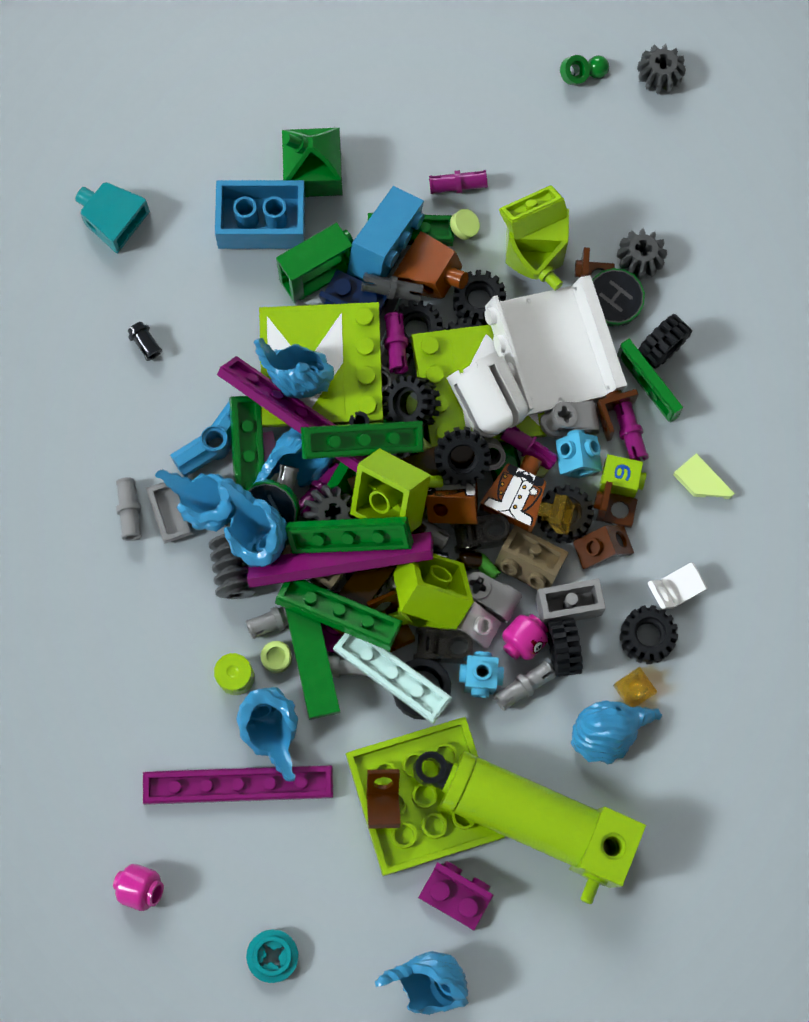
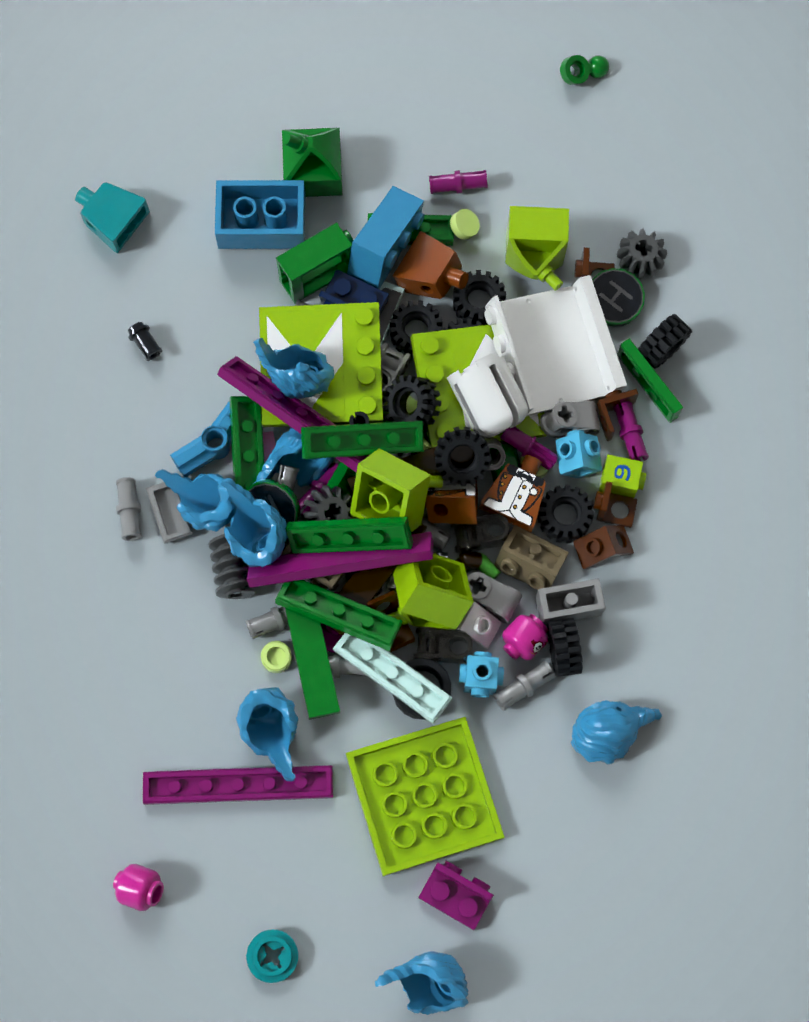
lime piece [214,653,255,695] -> none
dark grey pin [361,272,423,303] -> none
reddish brown bracket [366,769,401,829] -> none
magenta pin [384,312,408,374] -> none
lime piece [413,751,646,904] -> none
lime slope [499,185,567,240] -> none
clear yellow tile [538,494,575,535] -> none
clear yellow tile [613,667,657,707] -> none
black tyre [619,605,678,664] -> none
dark grey gear [637,43,686,94] -> none
white bracket [648,562,708,610] -> none
yellowish green tile [673,453,735,499] -> none

